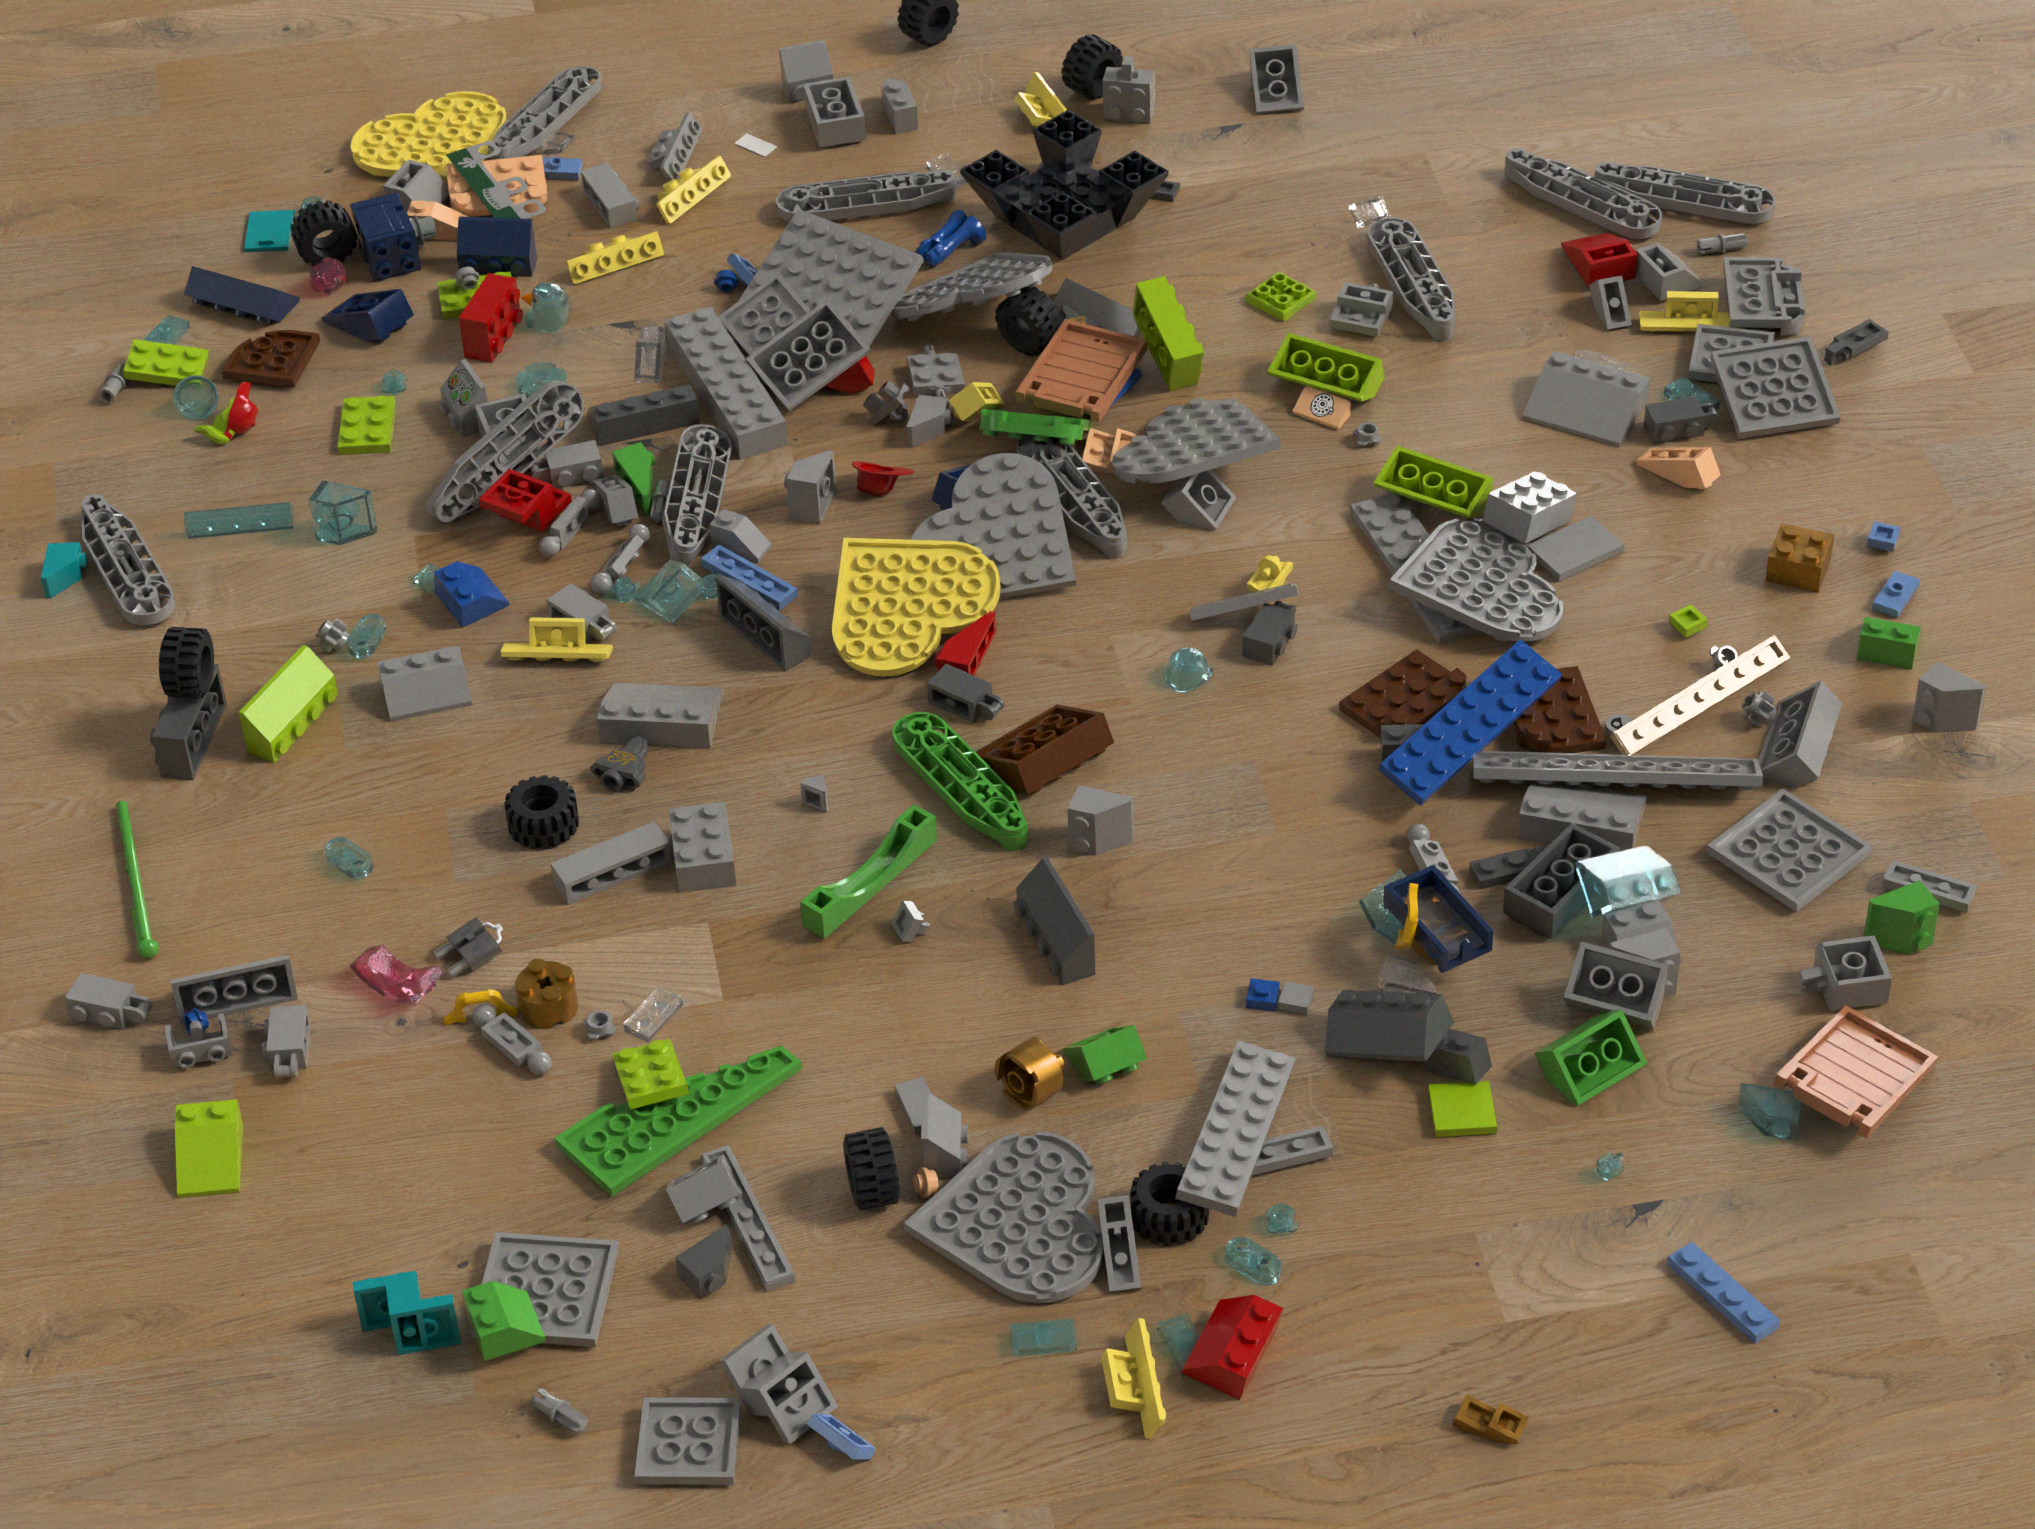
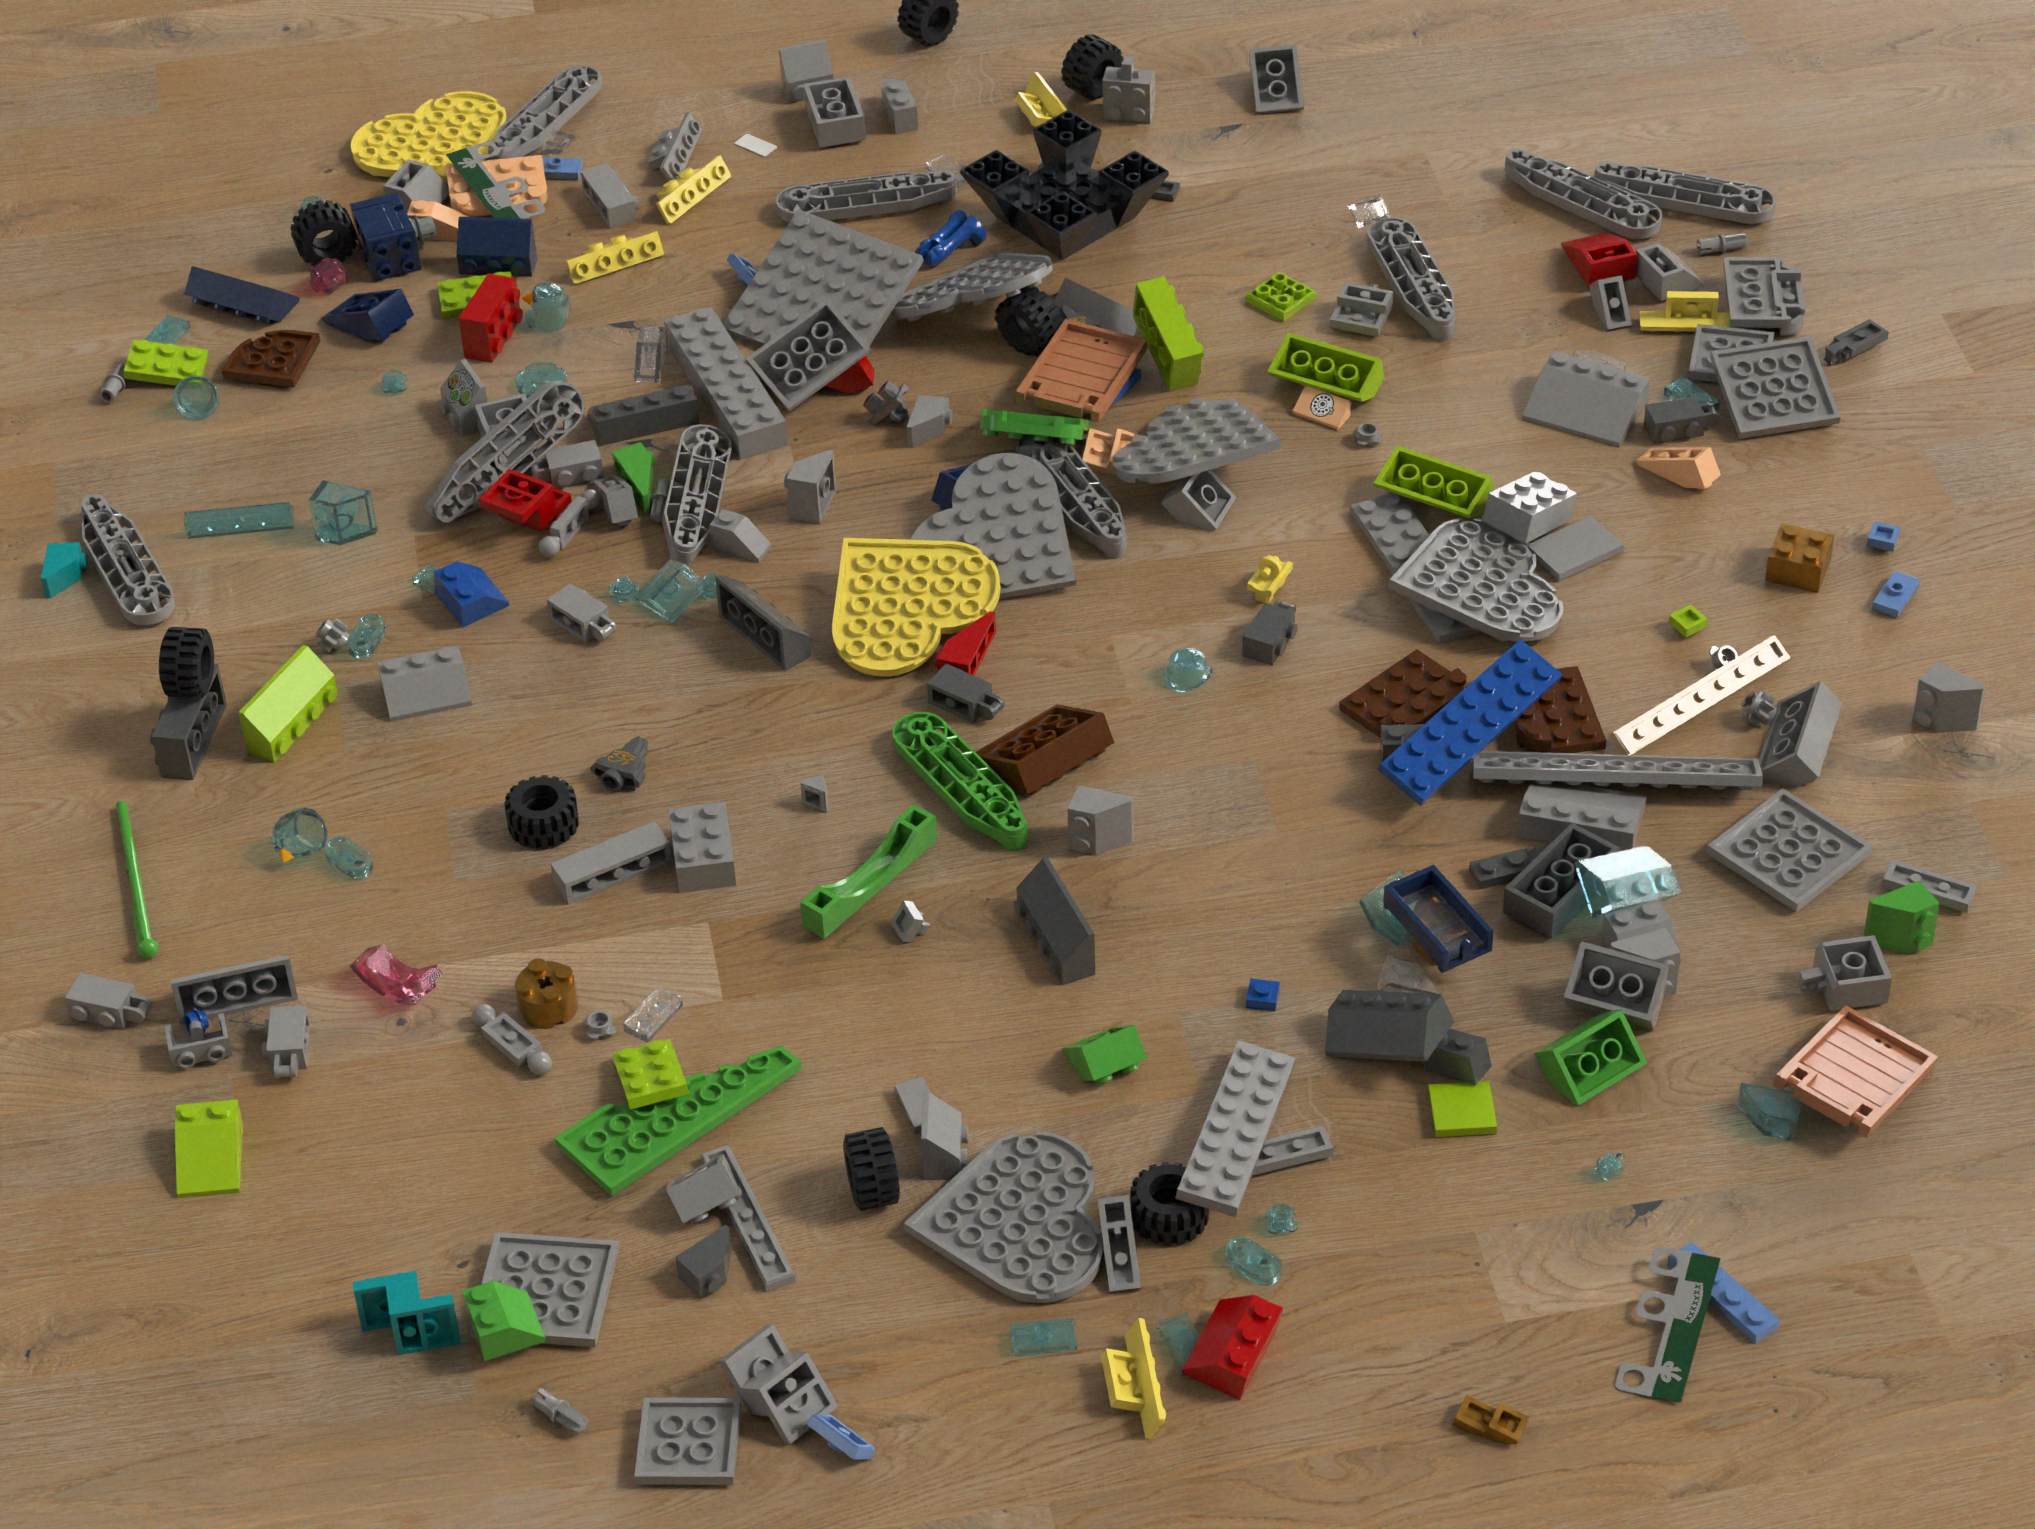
red hair [194,382,258,445] -> none
teal container [244,210,295,252] -> none
lime plate [338,396,396,455] -> none
flat silver piece [434,917,503,977] -> none
yellow helmet [444,989,518,1025] -> none
light grey plate [455,267,480,290] -> none
light yellow bracket [500,617,613,662] -> none
light grey plate [591,524,650,594] -> none
light grey slope [597,683,723,749] -> none
medium blue plate [701,545,798,610] -> none
blue plate [714,270,738,292] -> none
light grey plate [718,273,811,356] -> none
red piece [852,461,914,496] -> none
light grey plate [906,344,965,398] -> none
light nougat plate [913,1167,938,1199] -> none
light yellow slope [949,382,1005,421] -> none
pearl gold brick [995,1037,1065,1109] -> none
light grey tile [1190,582,1299,621] -> none
light grey tile [1278,981,1314,1015] -> none
yellow helmet [1395,883,1418,950] -> none
light grey plate [1407,824,1460,893] -> none
light grey tile [1605,714,1633,738] -> none
bright green slope [1857,617,1922,669] -> none
none -> clear light blue piece [271,808,327,862]
none -> piece [1615,1247,1721,1403]

